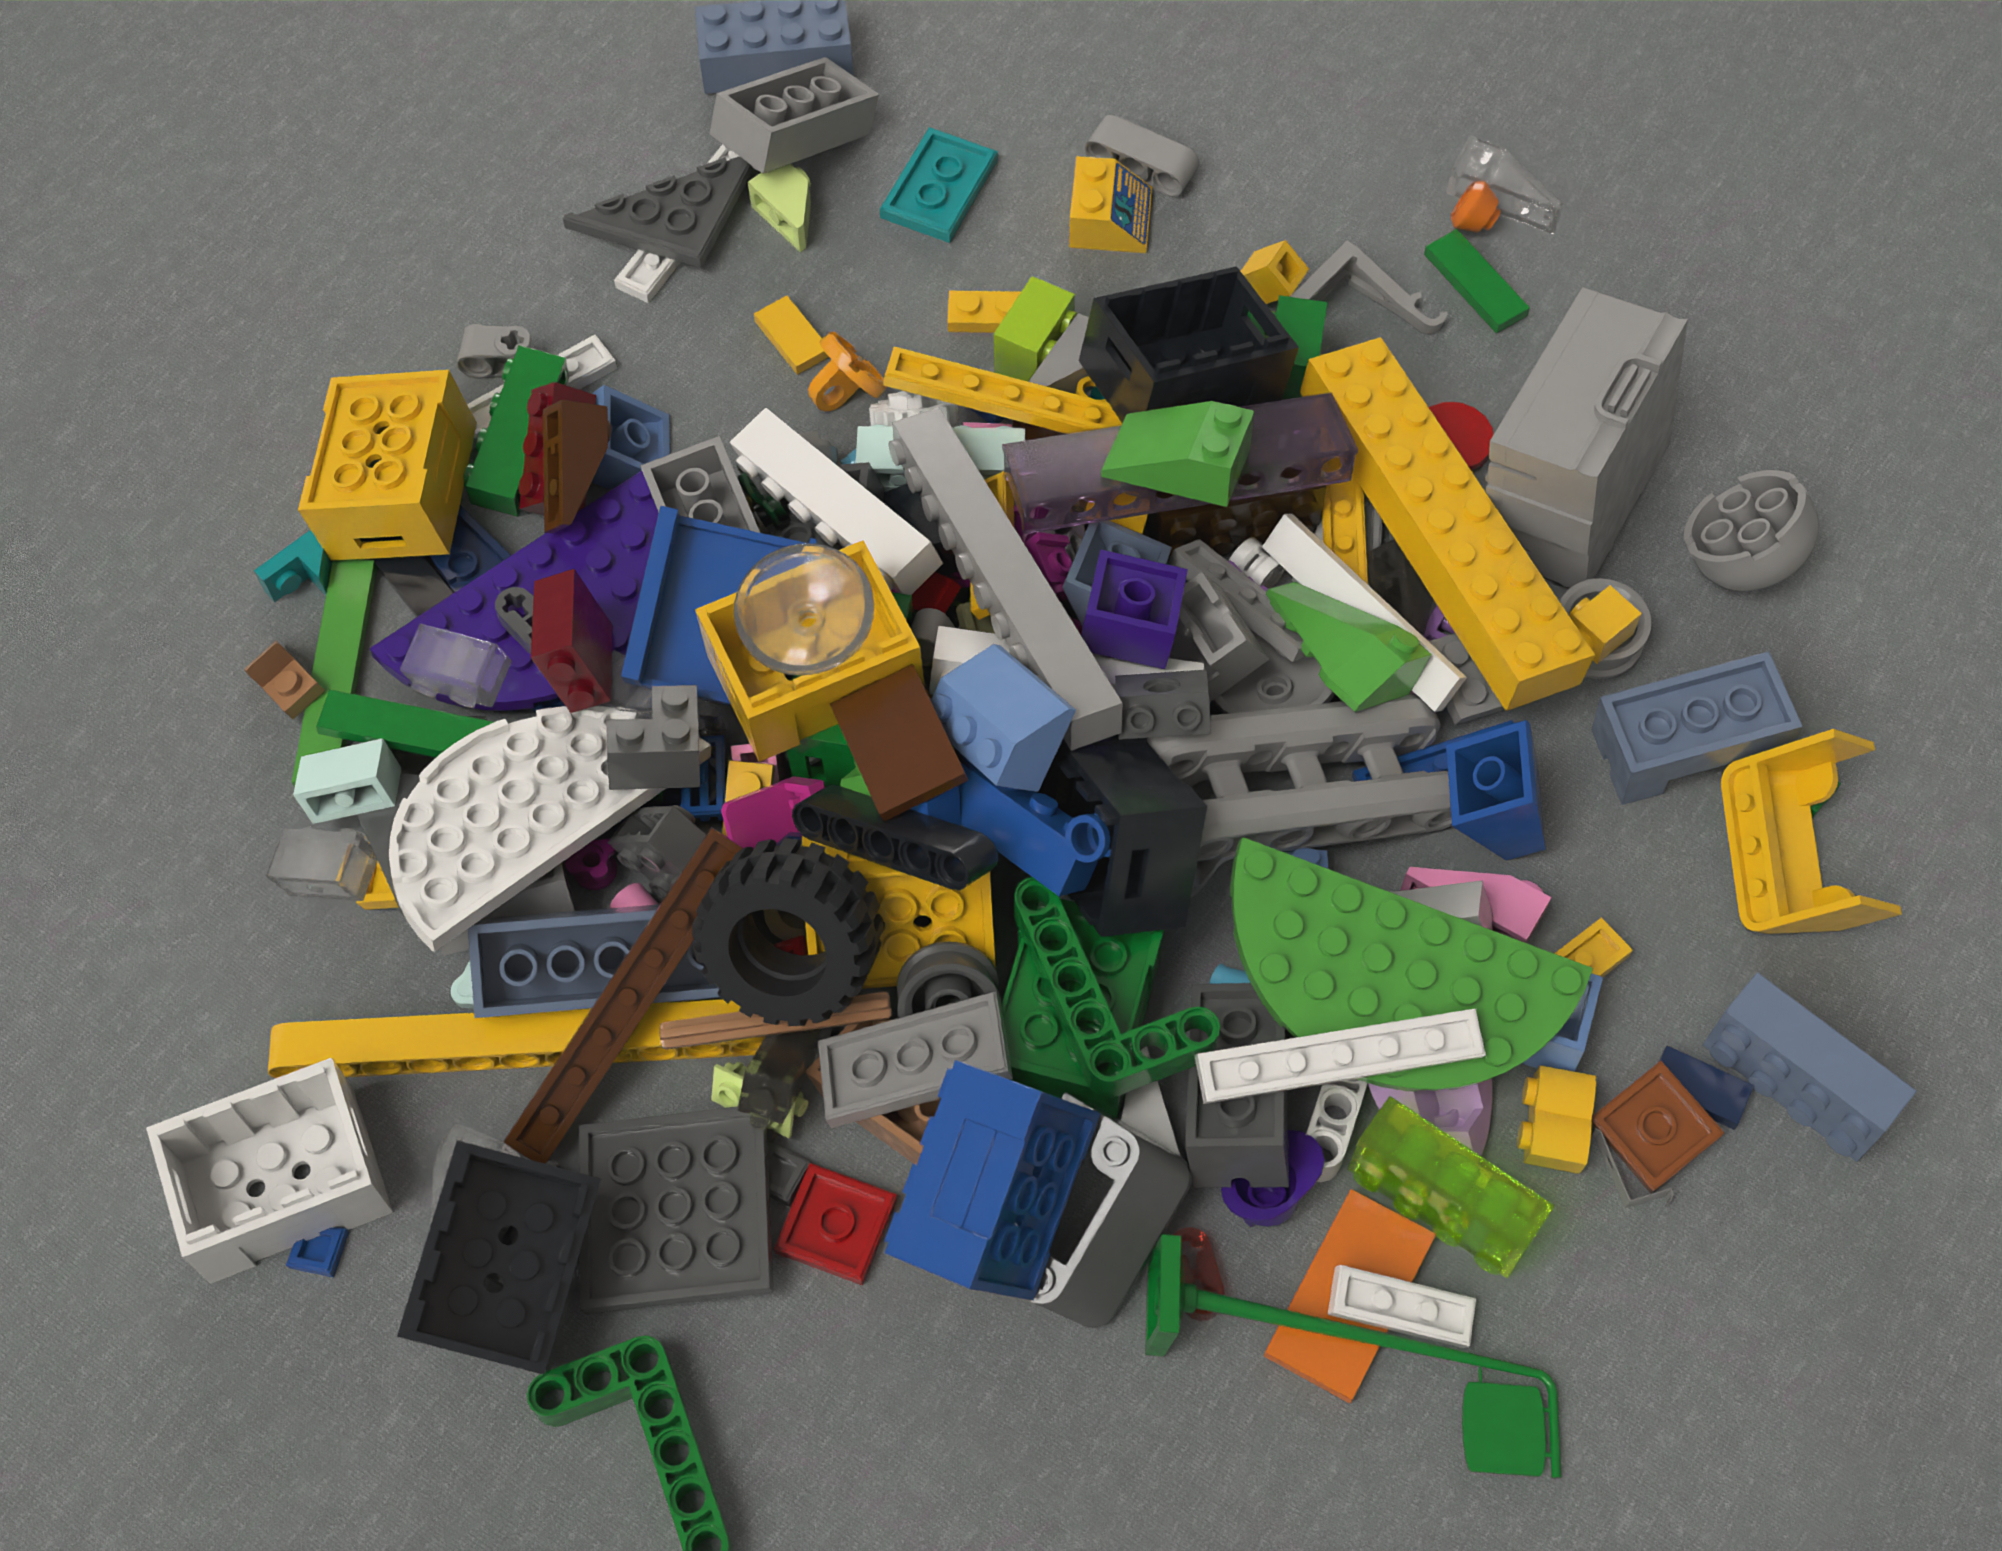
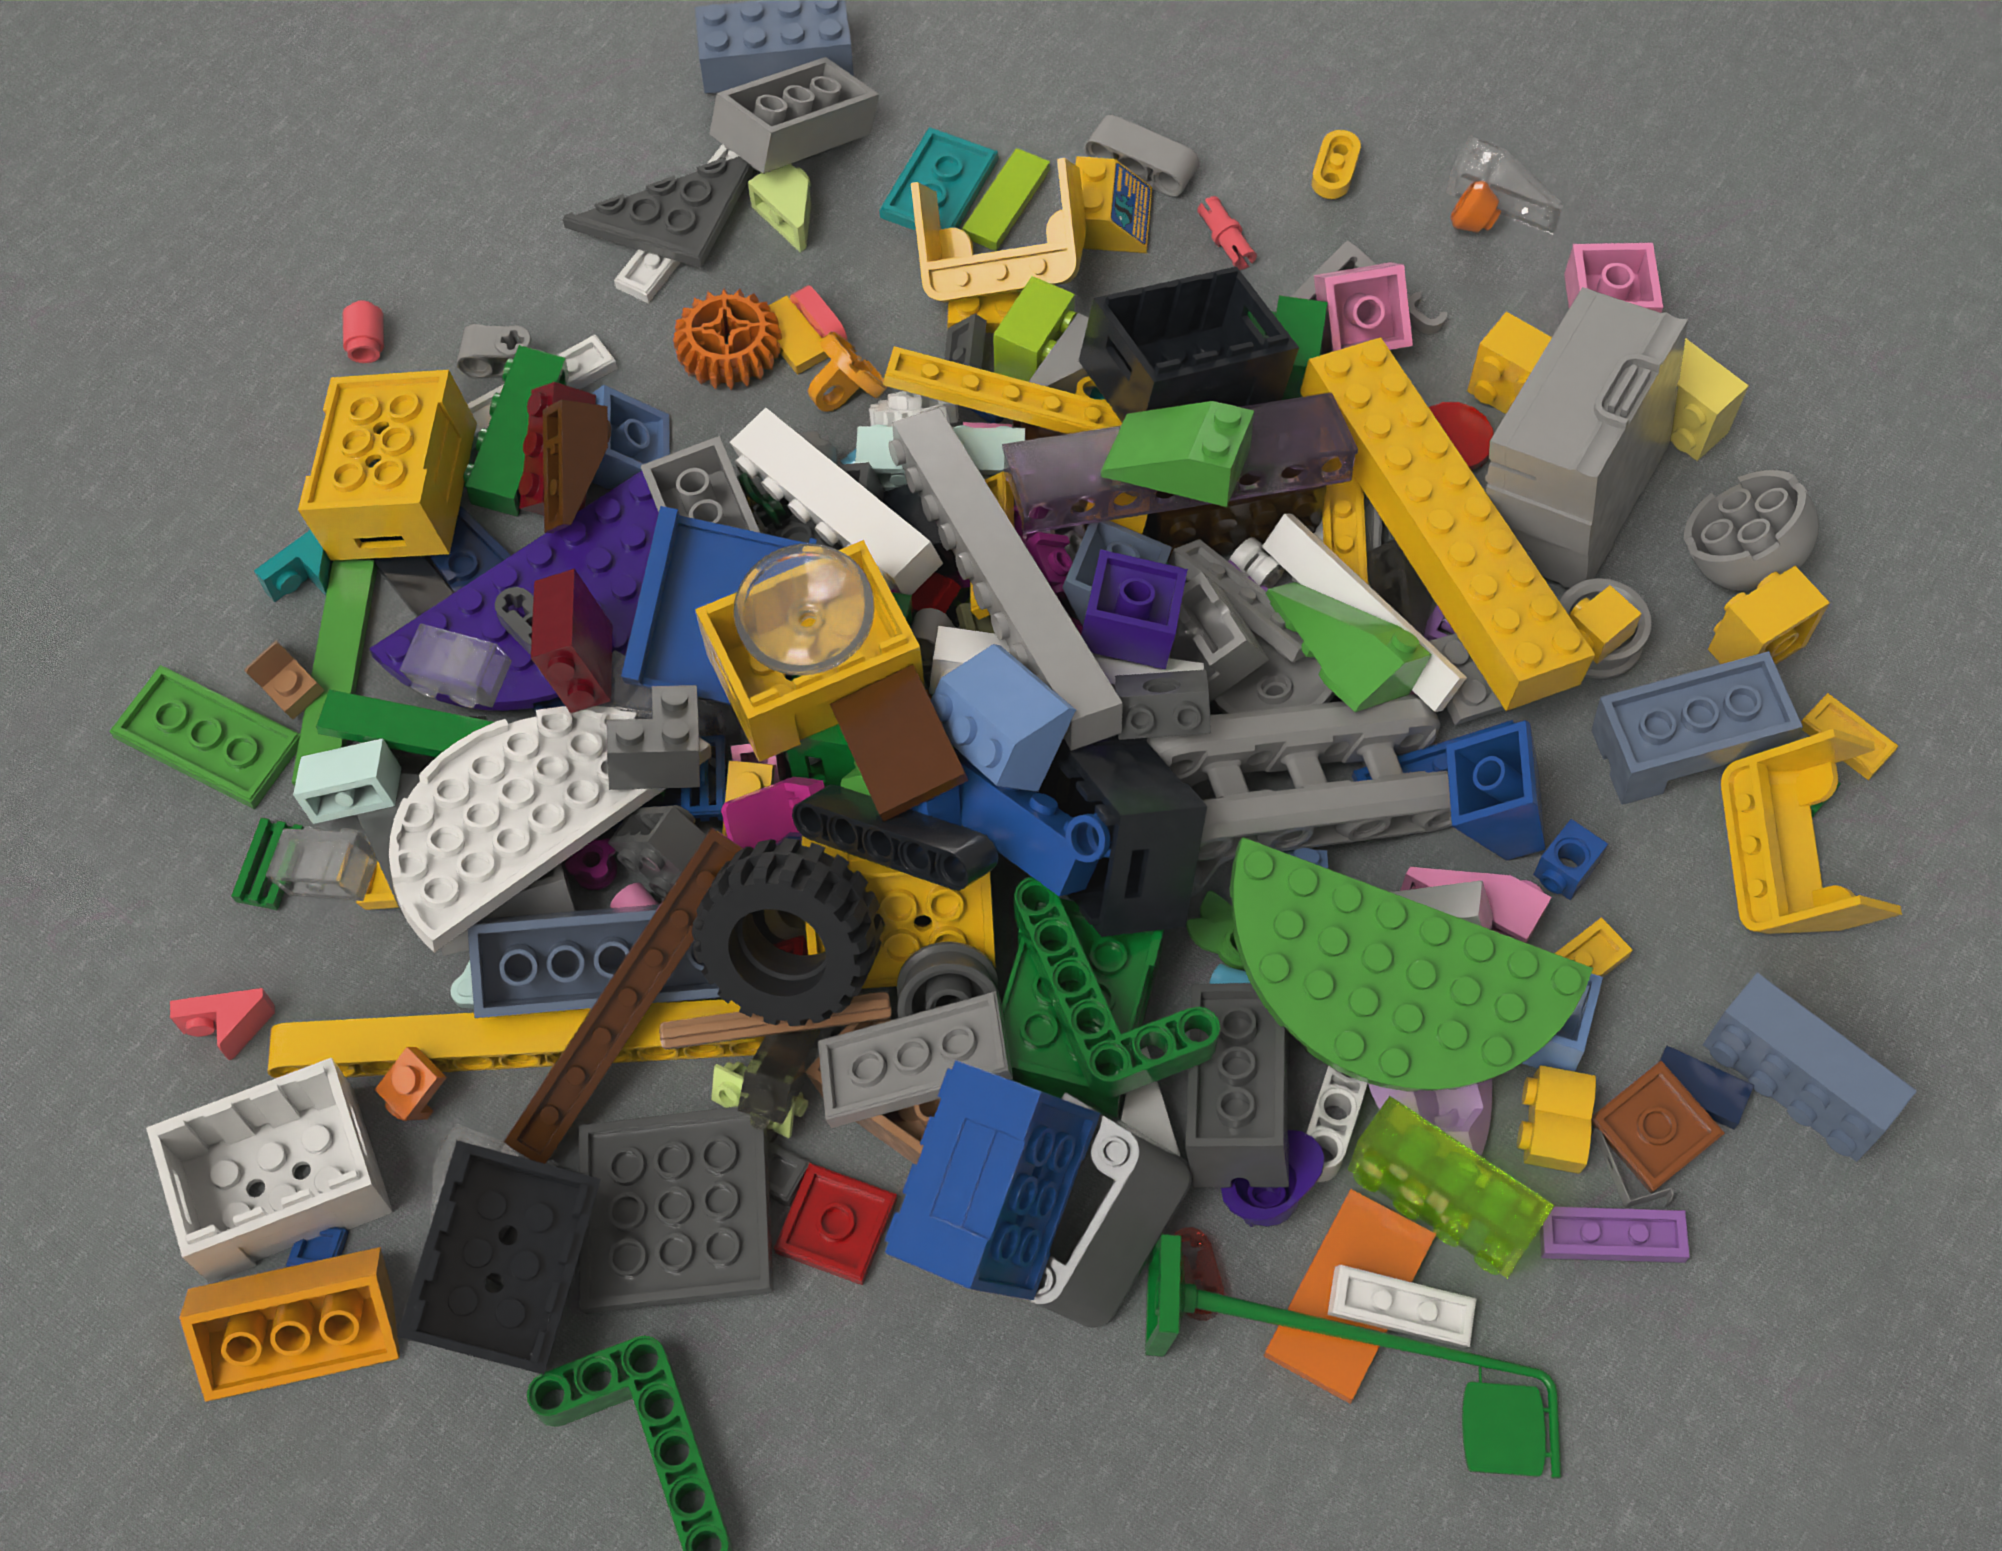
white tile [1194,1009,1486,1104] -> none
yellow brick [1241,240,1309,304] -> none
green tile [1424,229,1530,334] -> none
none -> bright green tile [109,665,300,810]
none -> coral slope [170,988,275,1060]
none -> light orange slope [179,1247,400,1402]
none -> green tile [231,817,306,910]
none -> coral brick [343,301,384,363]
none -> orange bracket [374,1047,447,1121]
none -> orange gear [673,288,782,391]
none -> coral beam [790,285,847,340]
none -> yellow windscreen [911,158,1086,302]
none -> dark grey plate [944,313,987,369]
none -> lime tile [962,148,1050,251]
none -> bright green plate [1186,890,1244,969]
none -> coral pin [1197,196,1257,270]
none -> yellow plate [1311,130,1361,199]
none -> bright pink brick [1314,262,1413,355]
none -> yellow brick [1467,311,1552,414]
none -> blue brick [1533,819,1608,900]
none -> medium lavender plate [1538,1206,1689,1263]
none -> bright pink brick [1564,243,1663,313]
none -> light yellow brick [1670,338,1749,461]
none -> yellow brick [1708,566,1830,665]
none -> yellow tile [1801,693,1898,781]

